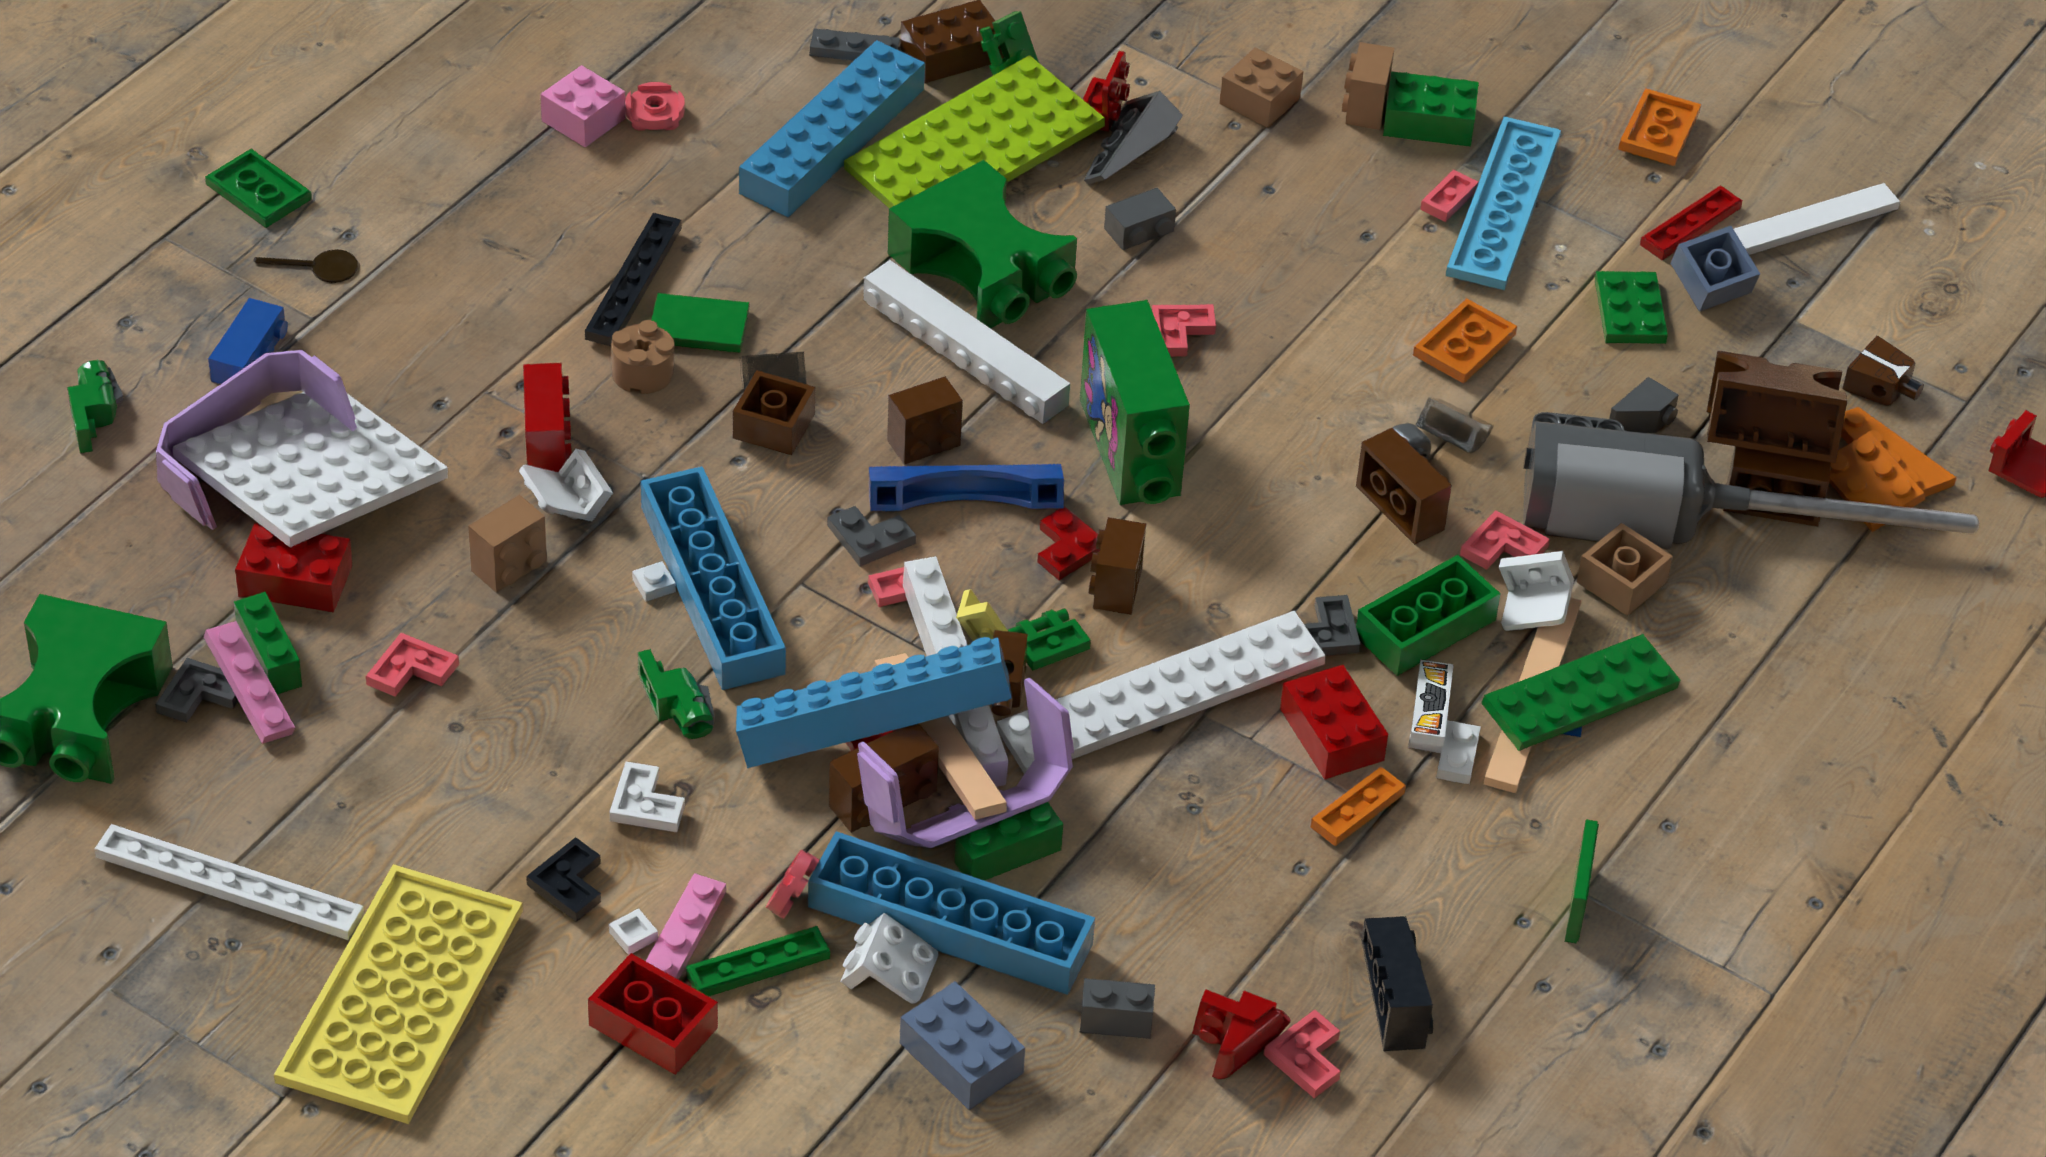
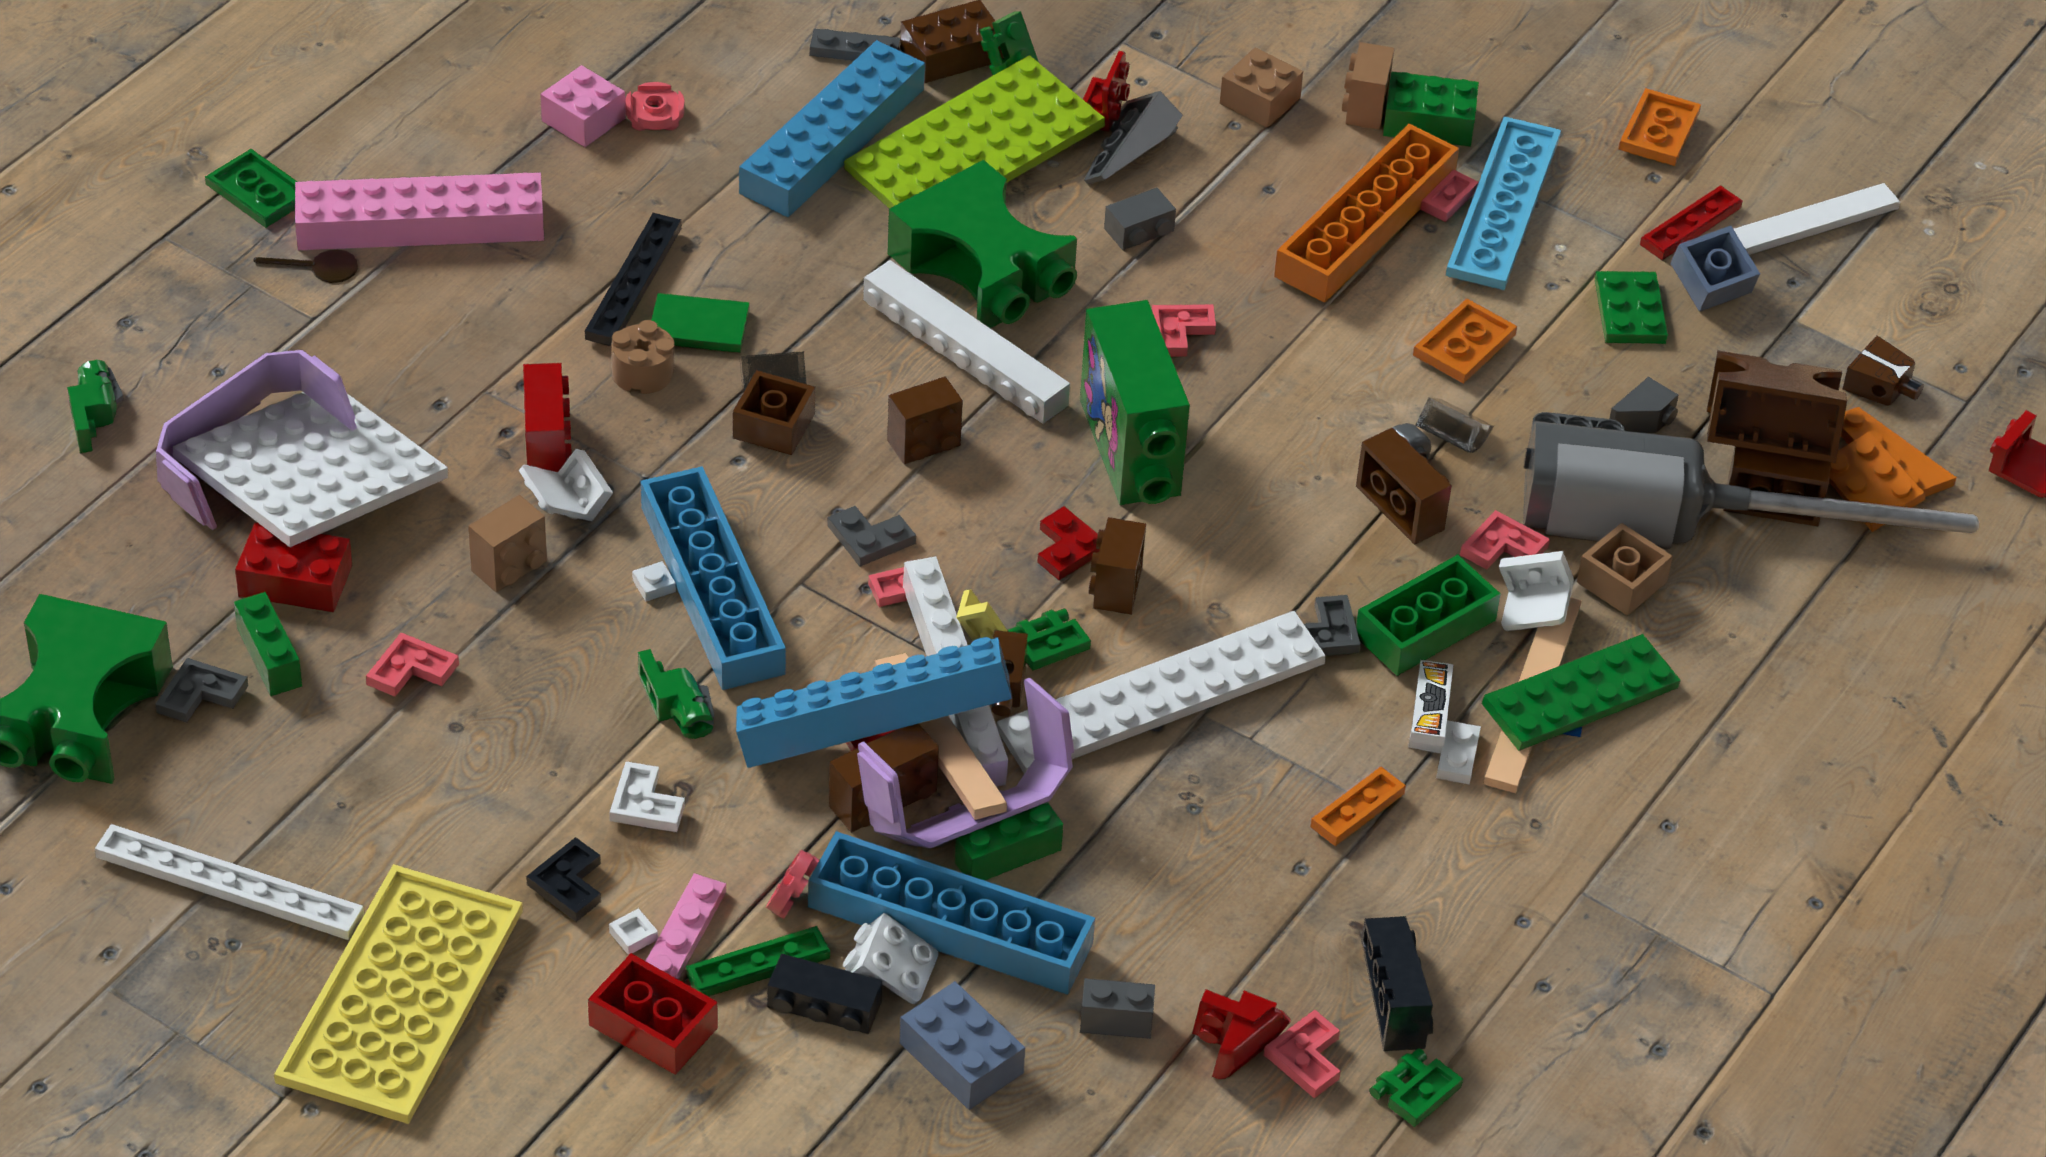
bright pink plate [204,621,295,744] -> none
blue brick [208,298,288,384] -> none
blue arch [869,464,1064,511] -> none
red brick [1280,664,1389,780] -> none
green tile [1564,819,1599,944] -> none
none -> bright pink brick [295,173,544,250]
none -> black brick [767,953,882,1034]
none -> orange brick [1274,124,1459,303]
none -> green plate [1369,1048,1463,1127]

